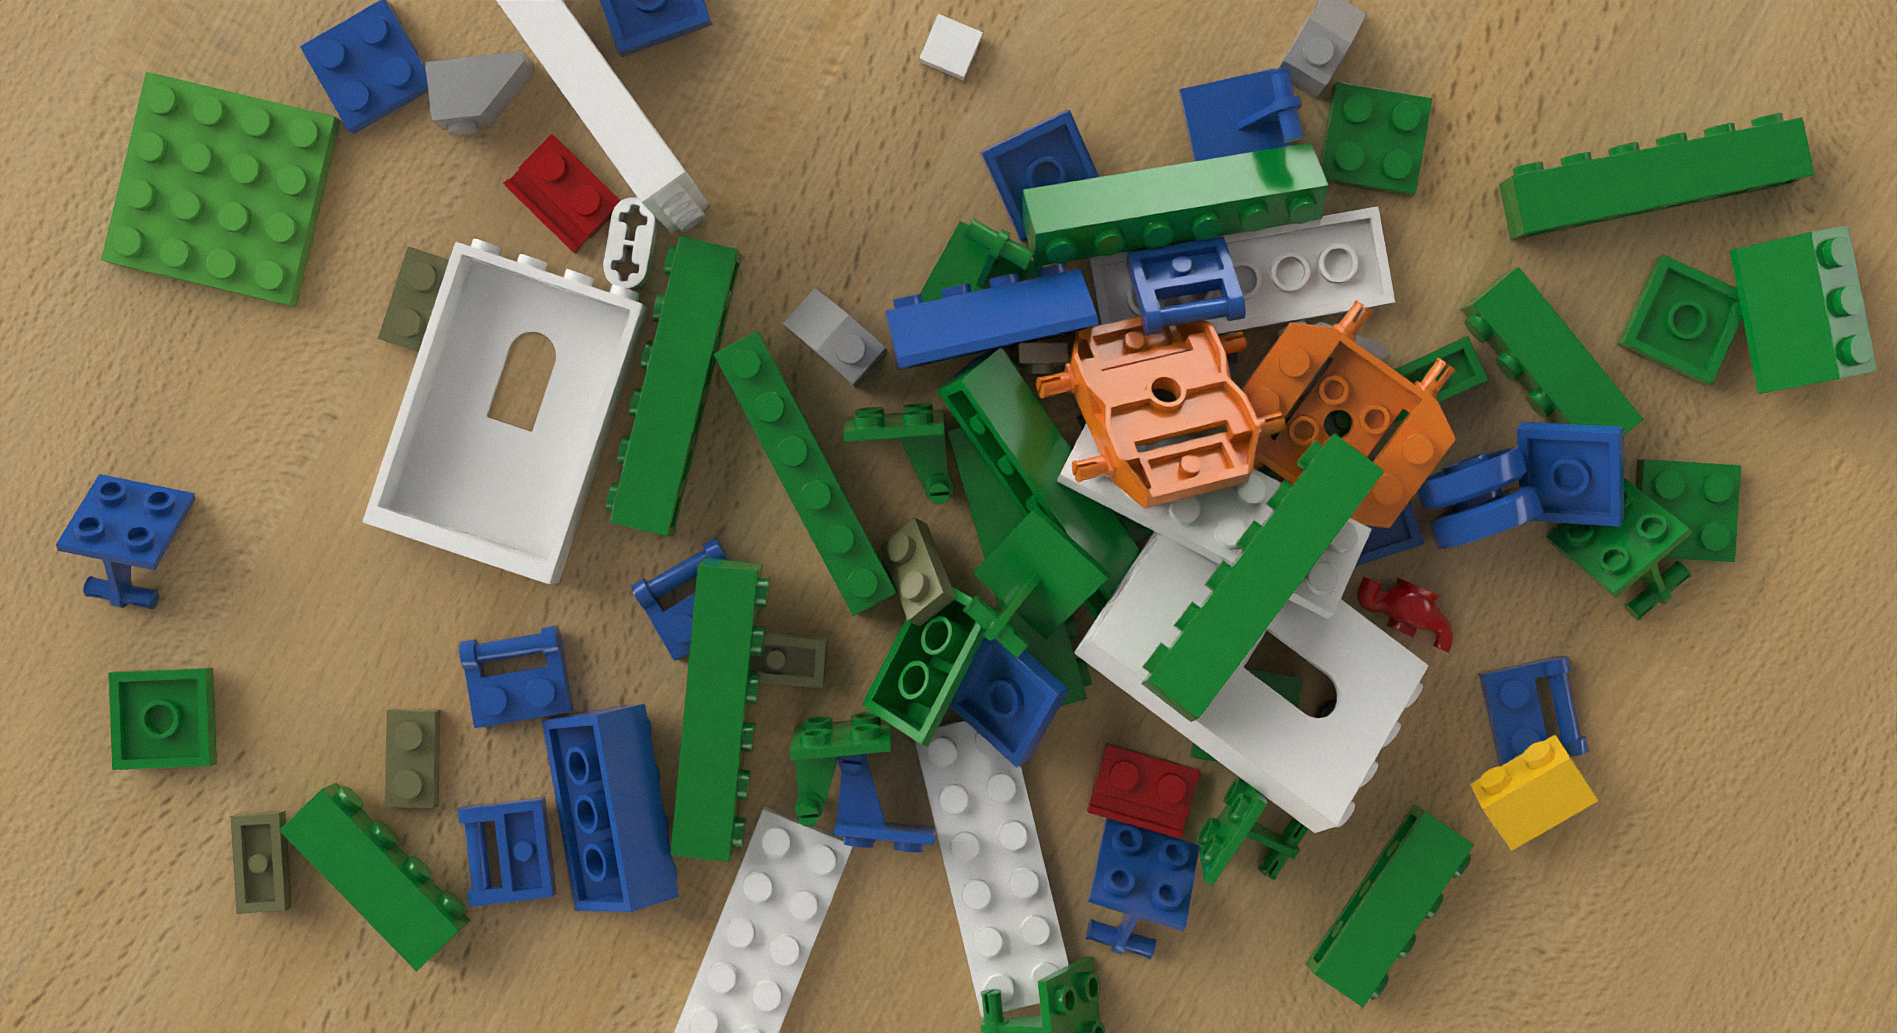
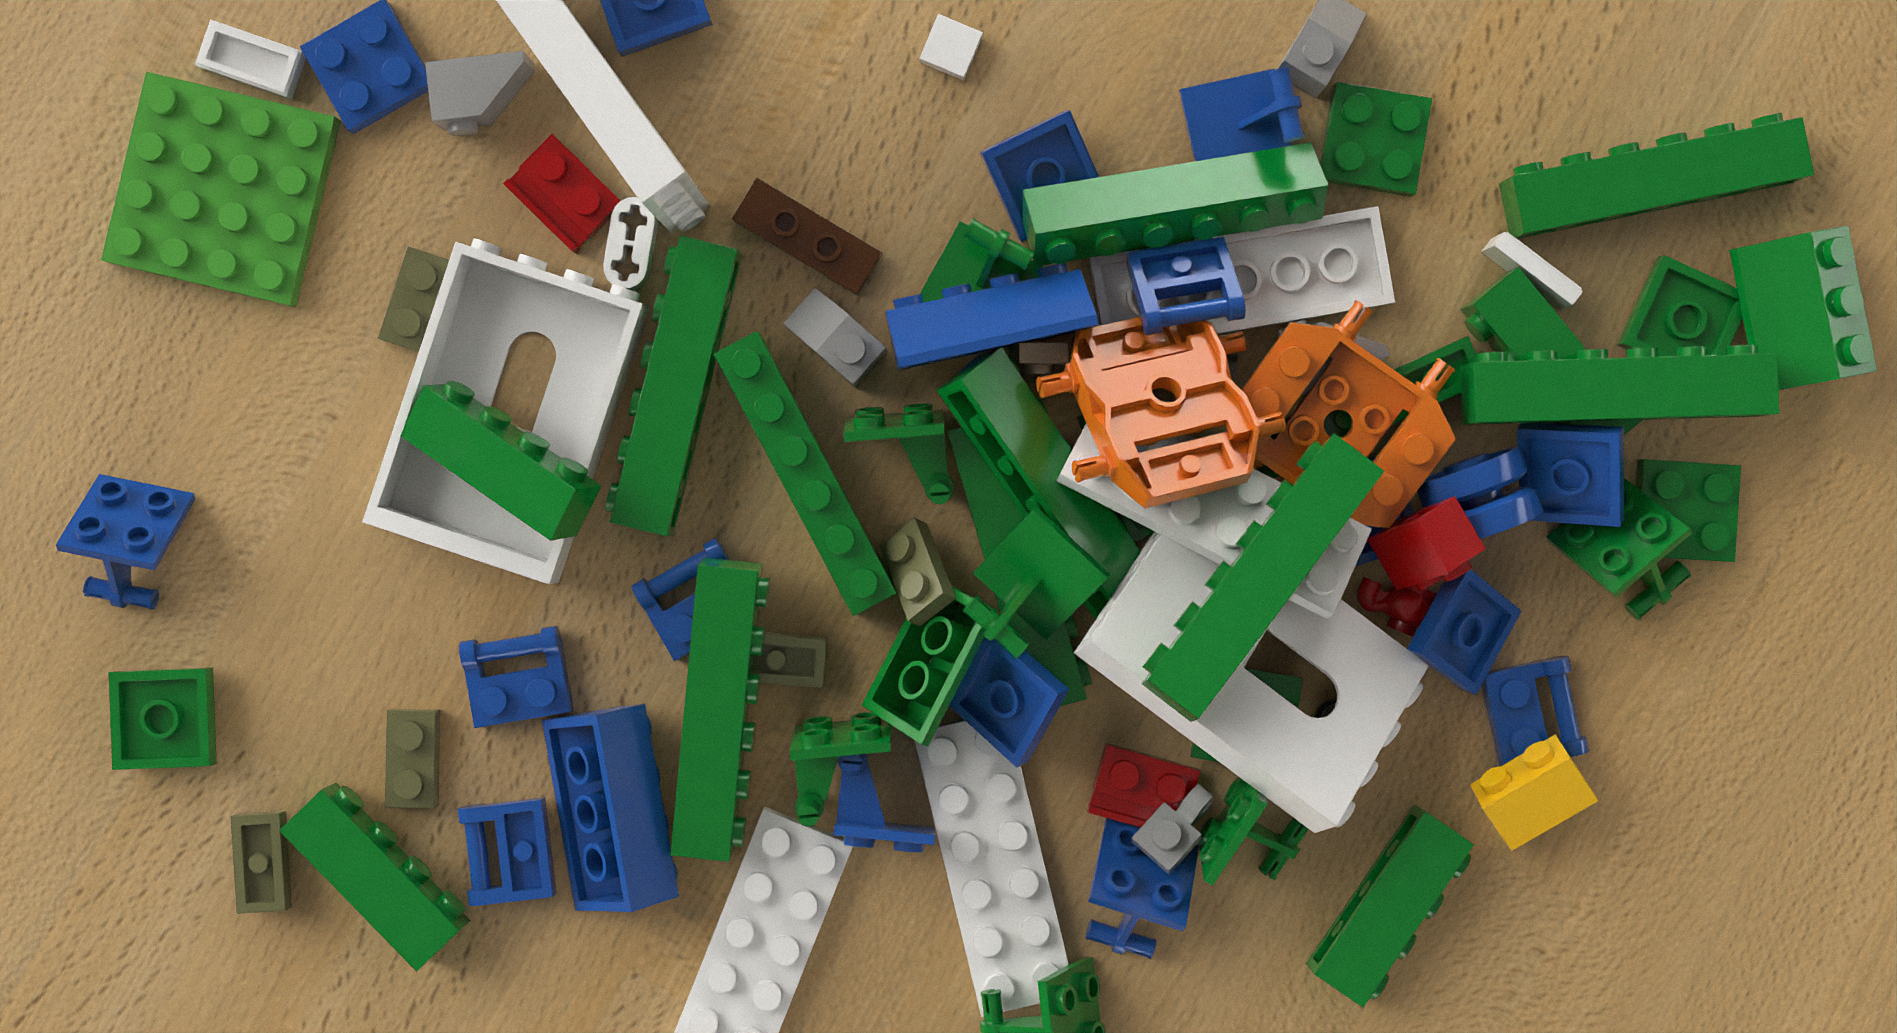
none -> white tile [195,19,306,100]
none -> green brick [400,381,602,541]
none -> reddish brown plate [732,178,882,296]
none -> light grey plate [1132,784,1213,875]
none -> red brick [1367,496,1486,591]
none -> blue plate [1407,569,1522,695]
none -> green brick [1461,345,1779,425]
none -> white tile [1481,232,1583,310]

